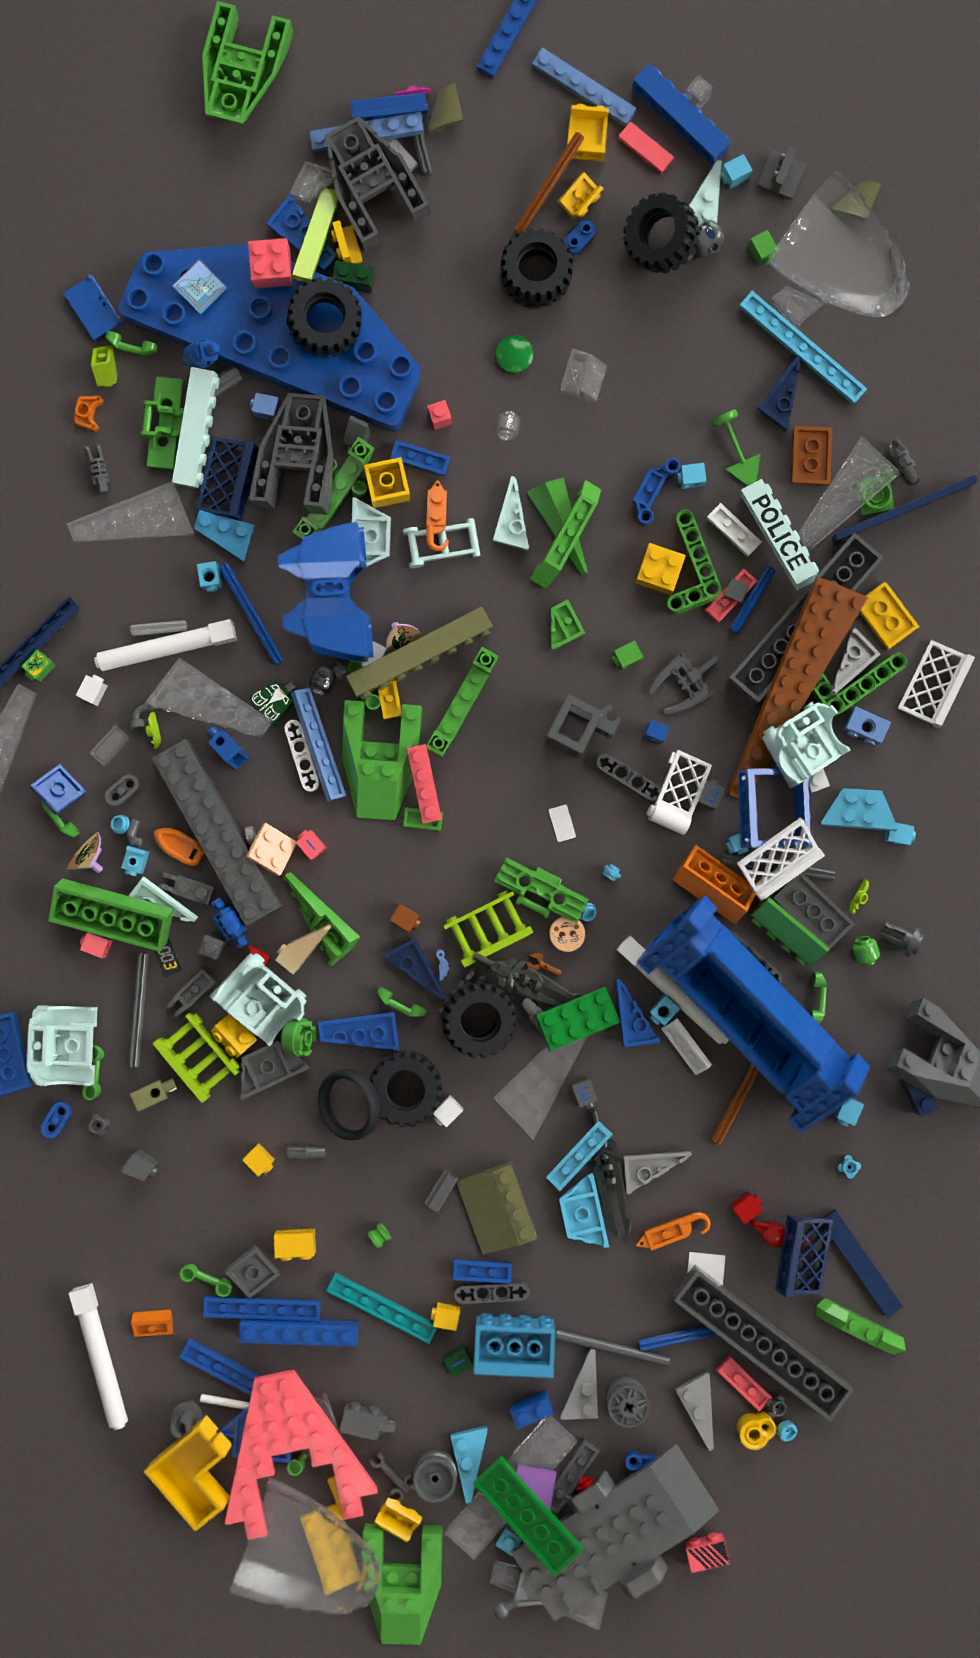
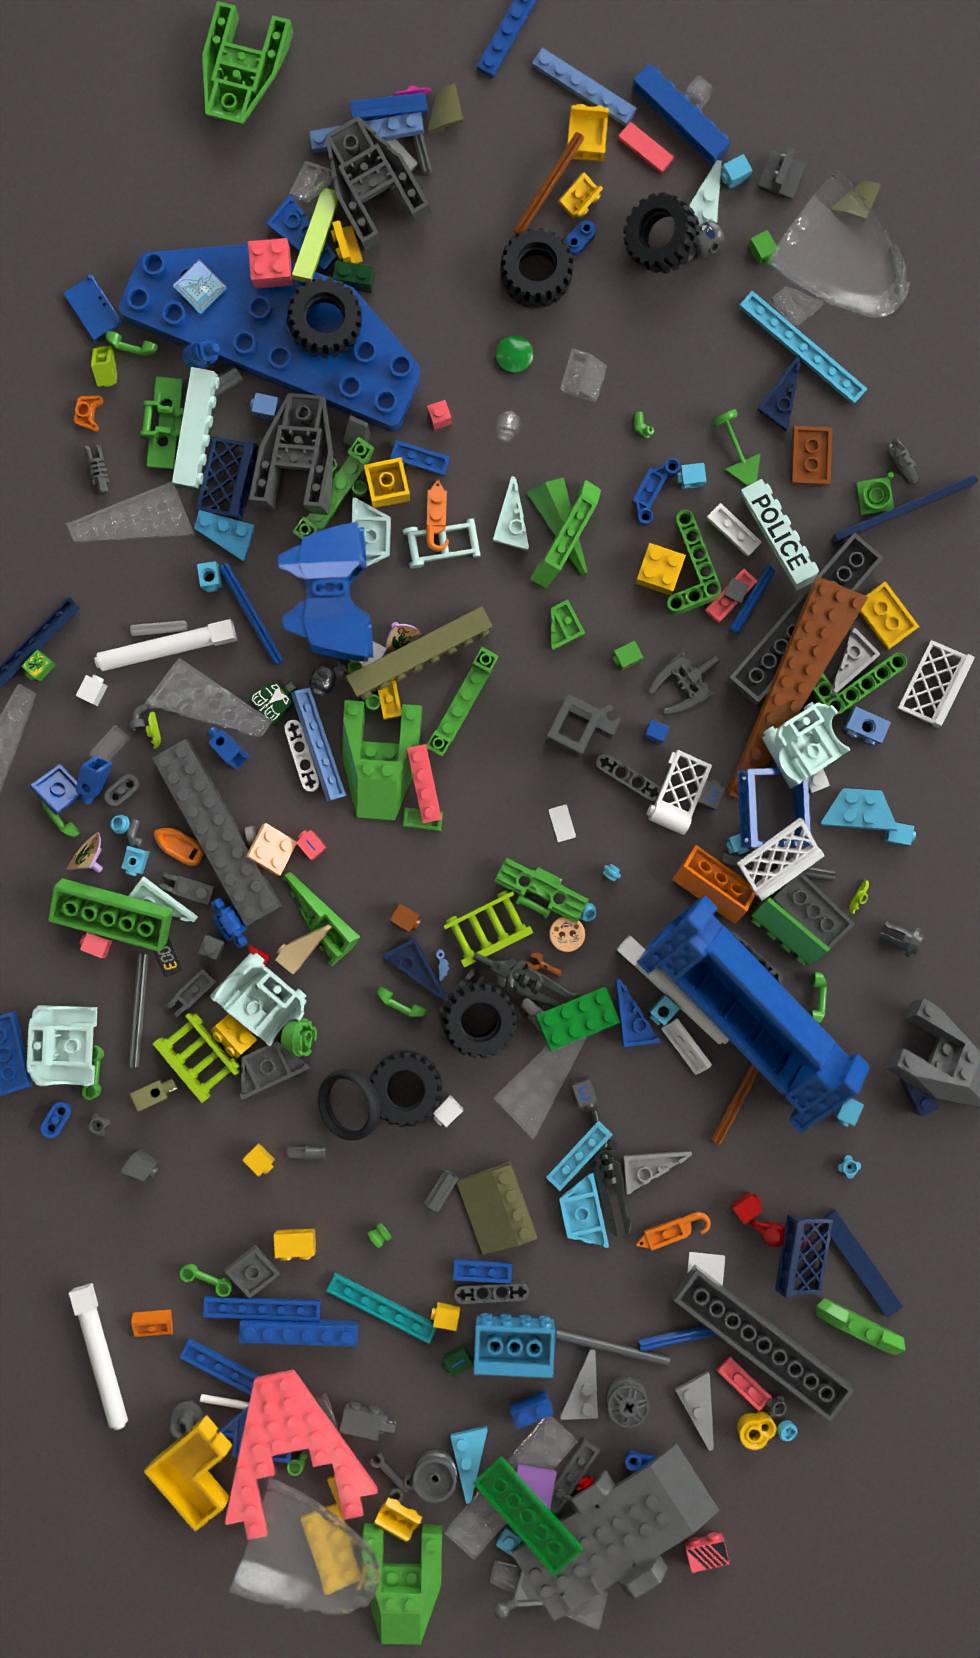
blue wing [318,1012,400,1051] -> none
clear wing [798,436,900,550] -> none
bright green head [852,936,880,966] -> none
none -> blue torso [76,756,113,804]
none -> bright green arm [634,412,654,438]

